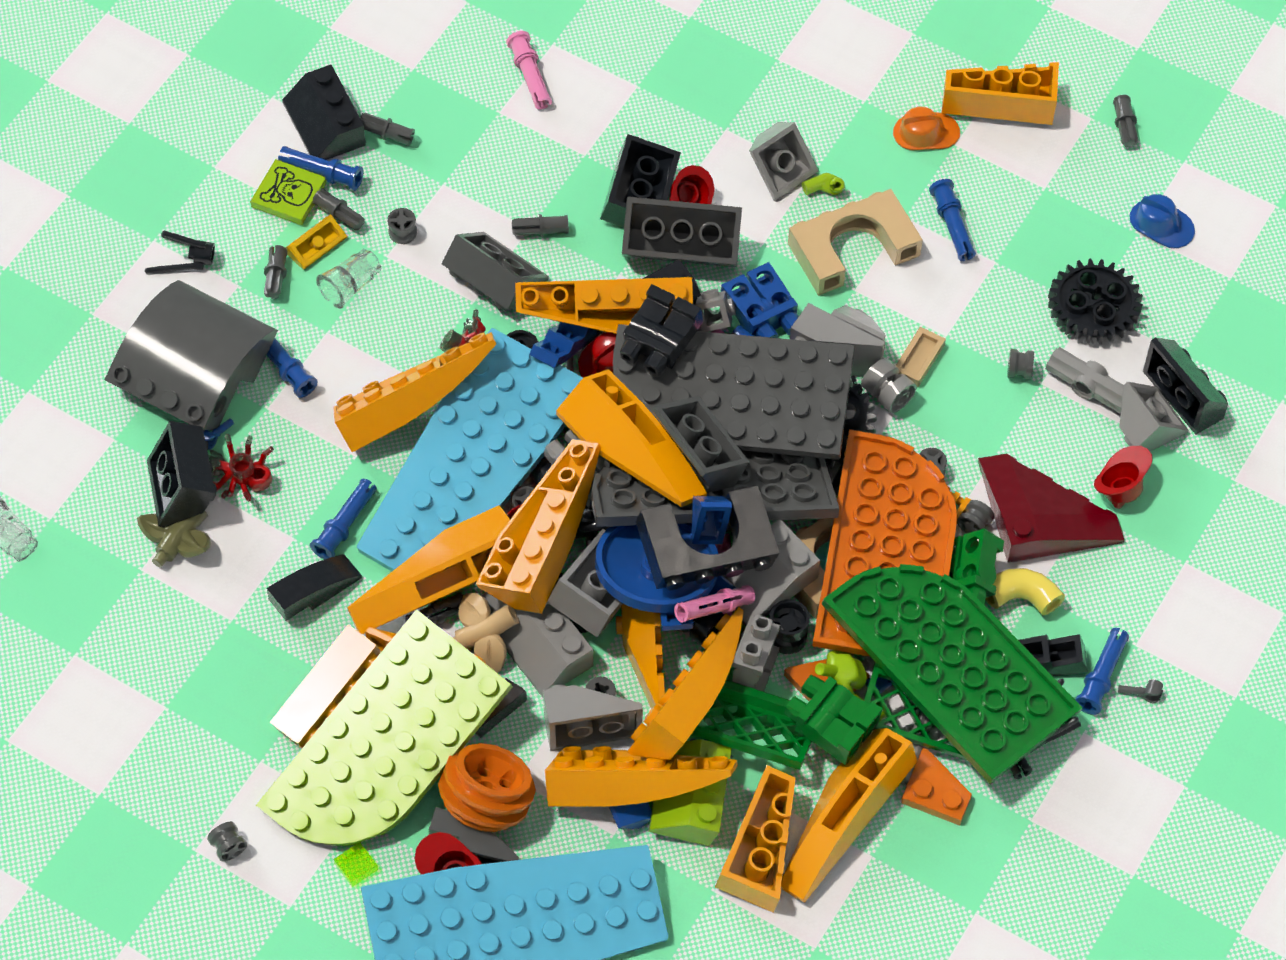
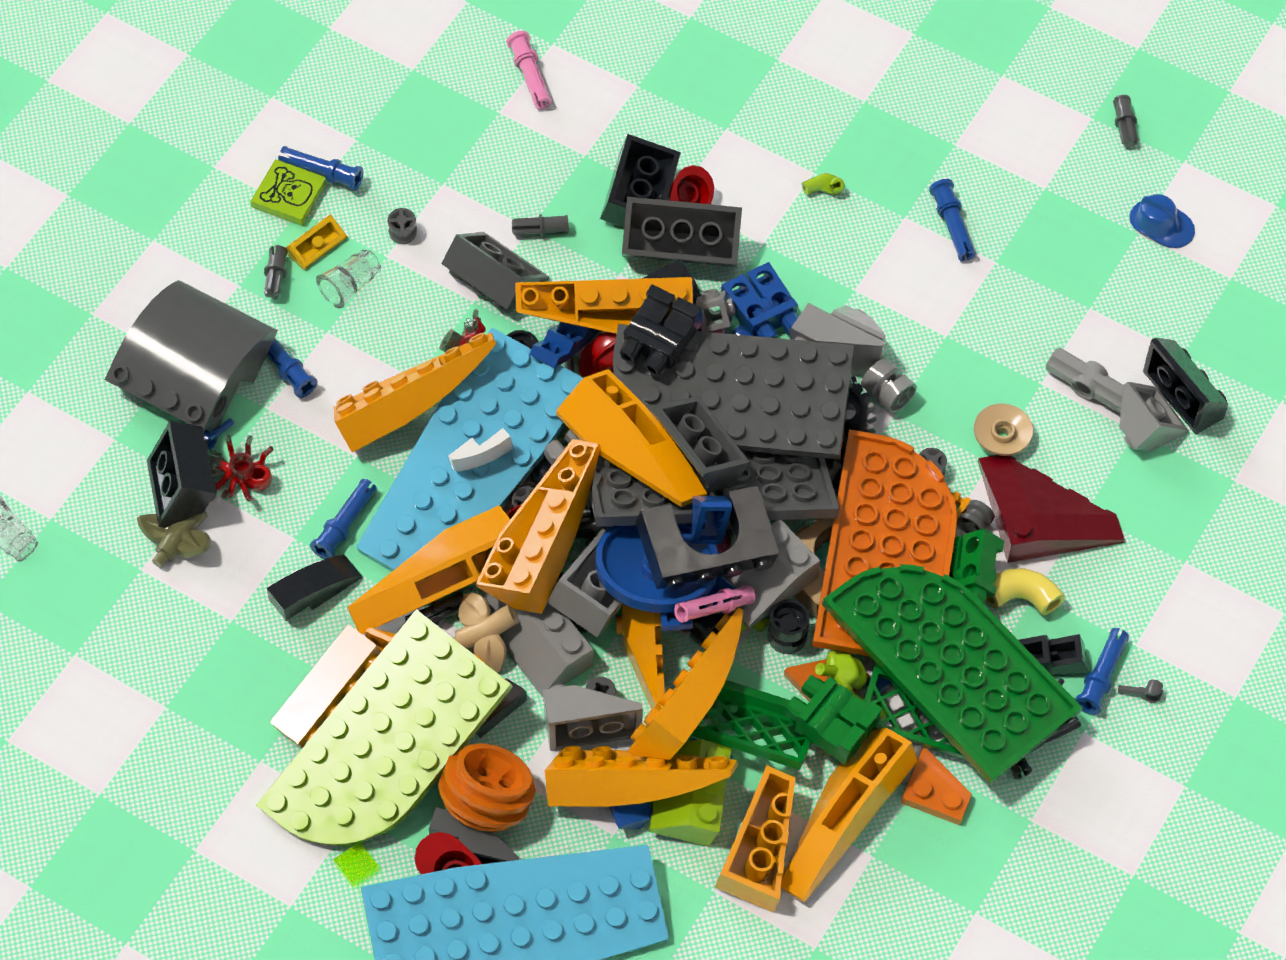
black plant [144,230,215,273] -> none
dark grey wheel [207,821,247,861] -> none
black slope [282,64,366,160] -> none
dark grey axle [312,188,365,230] -> none
dark grey axle [360,112,415,146] -> none
light grey hips [732,615,780,692] -> none
light grey slope [749,122,818,200] -> none
tan arch [788,189,923,296] -> none
orange piece [893,106,960,150] -> none
tan tile [895,327,946,387] -> none
light orange wedge [941,62,1059,125] -> none
dark grey wheel [1007,348,1034,380] -> none
black gear [1048,258,1143,344] -> none
red piece [1094,446,1153,509] -> none
none -> white slope [448,428,514,472]
none -> tan dish [974,403,1033,456]

